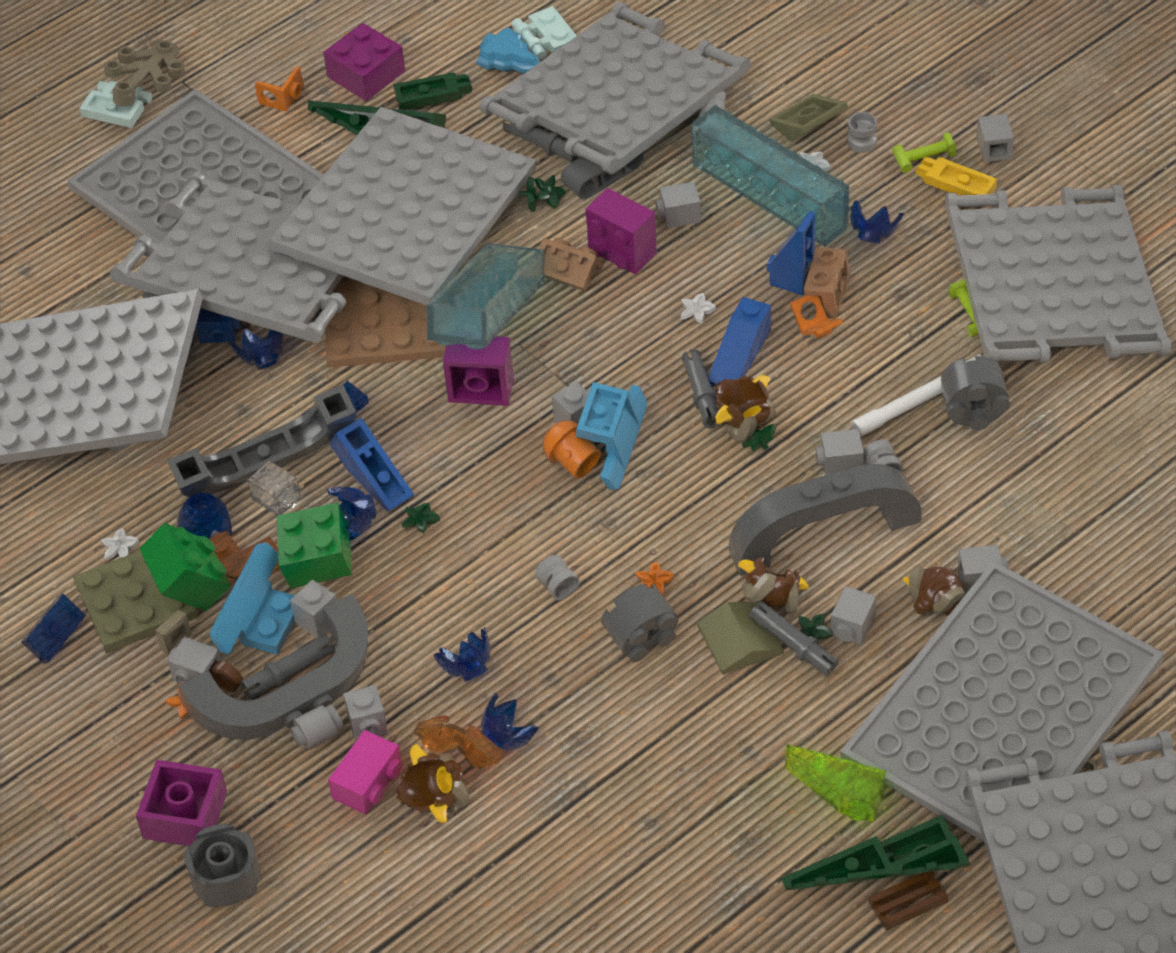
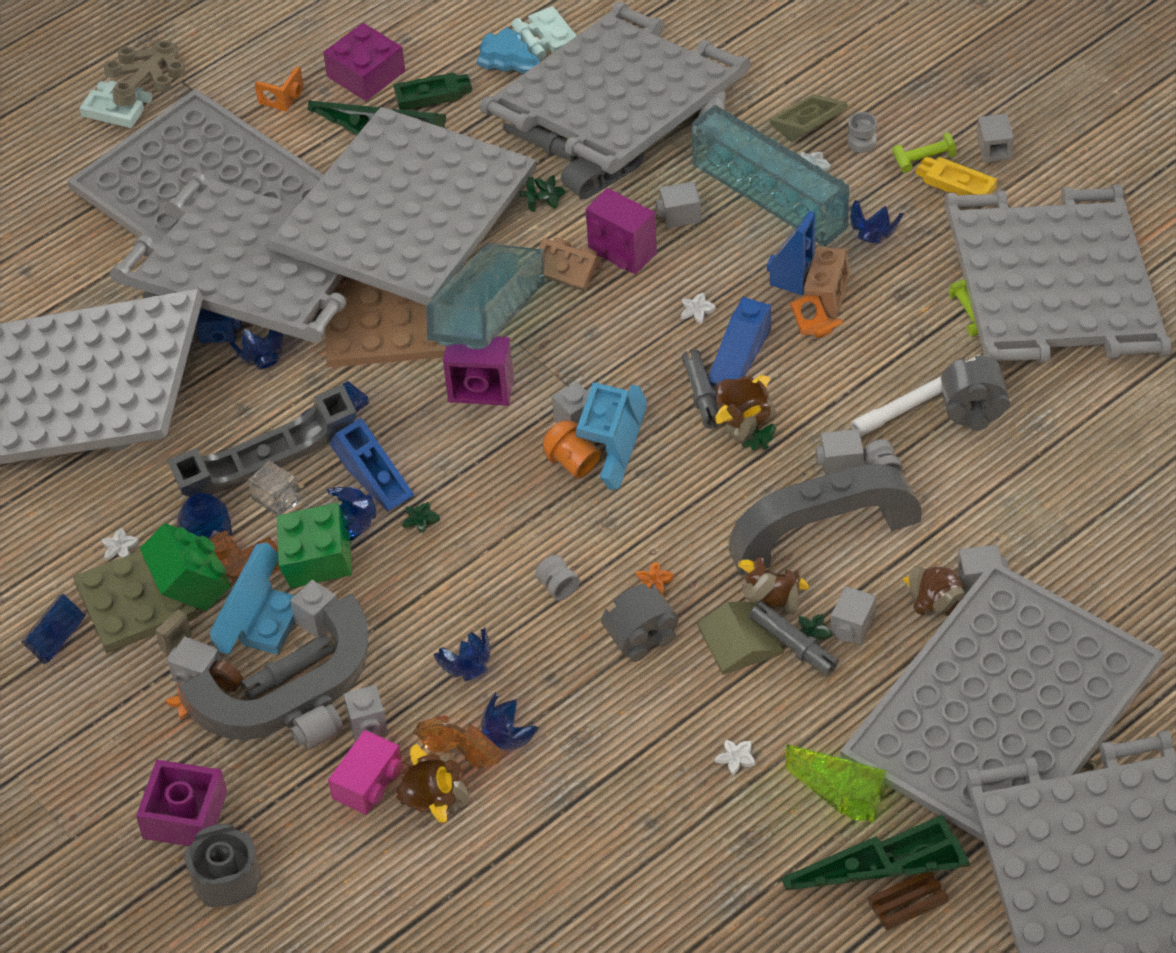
none -> white plant [715,740,755,776]

